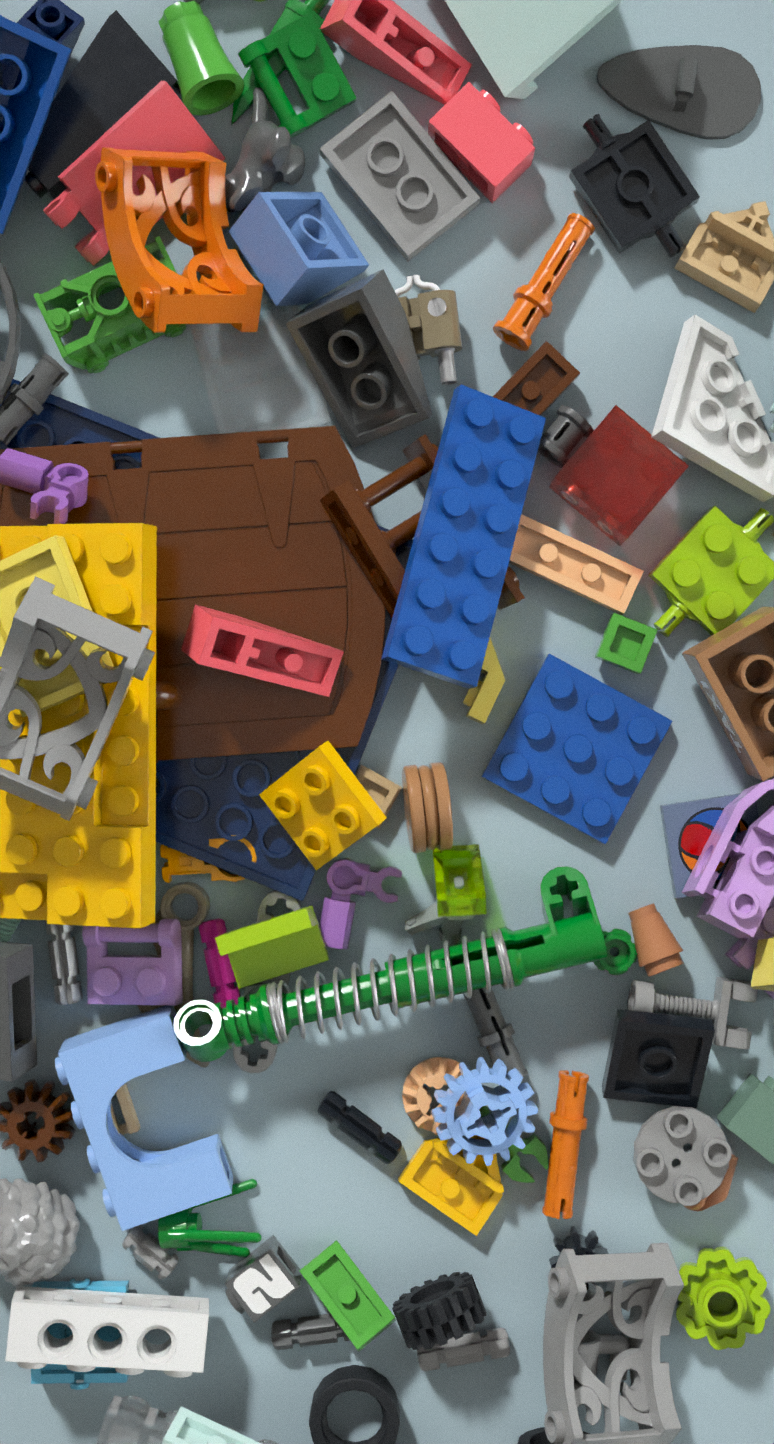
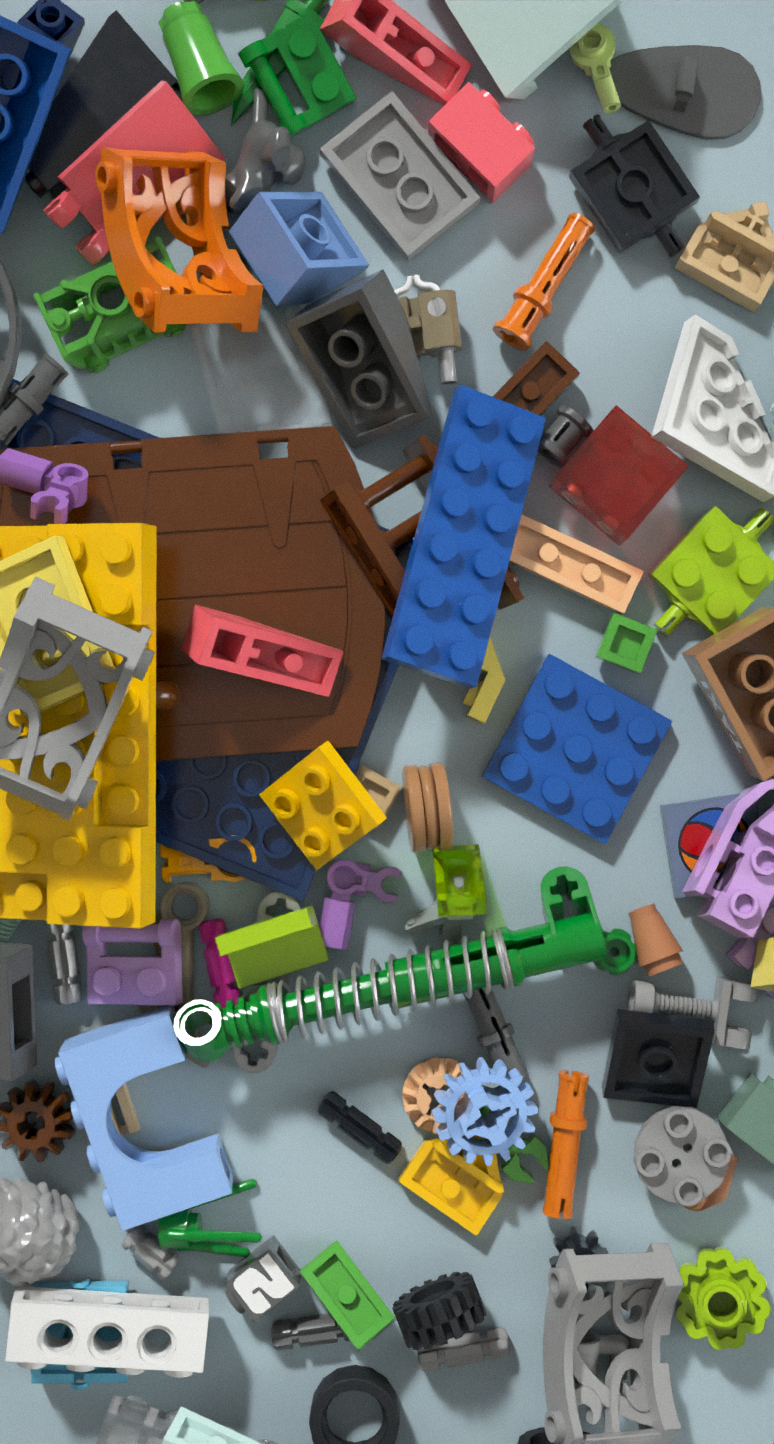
none -> yellowish green plate [569,24,621,114]

